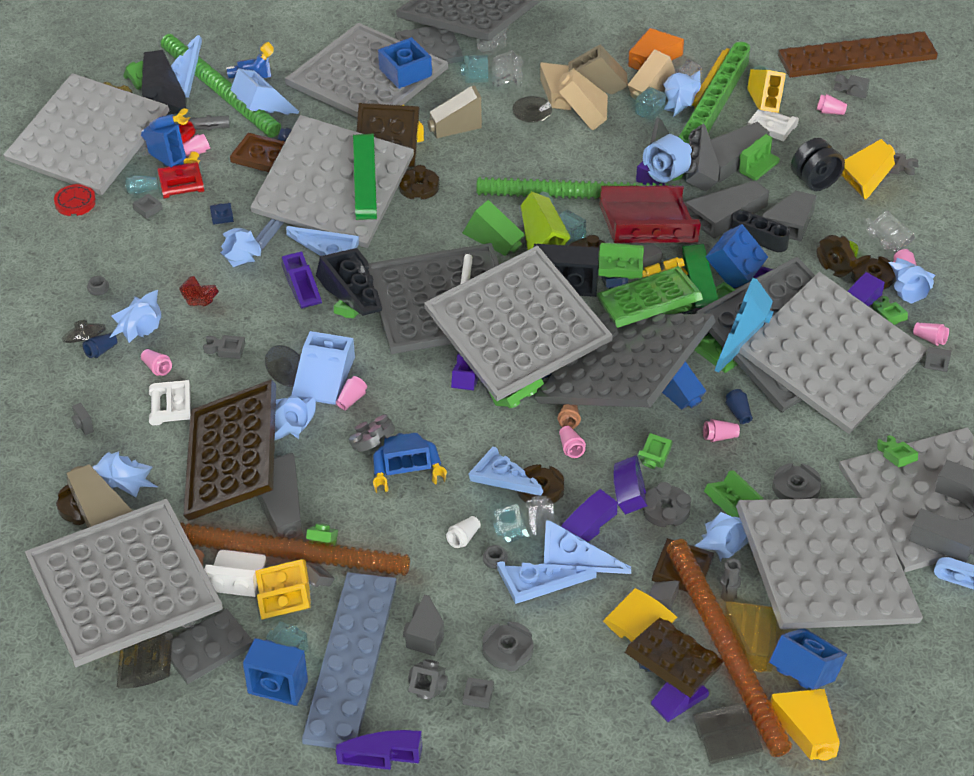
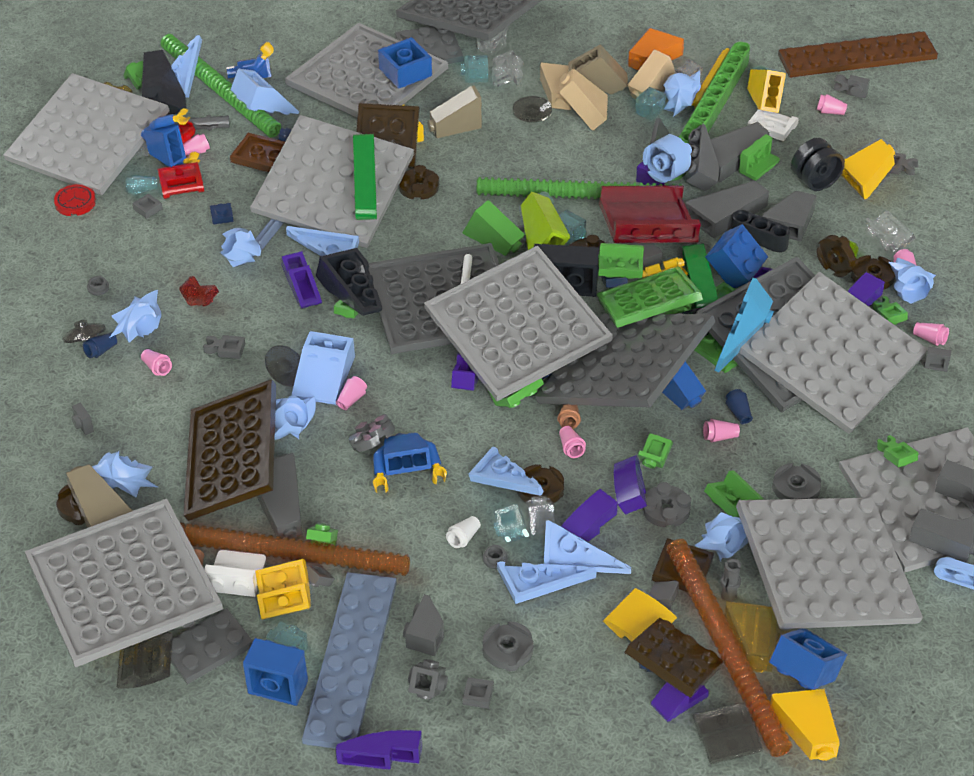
white plate [149,380,191,425] -> none

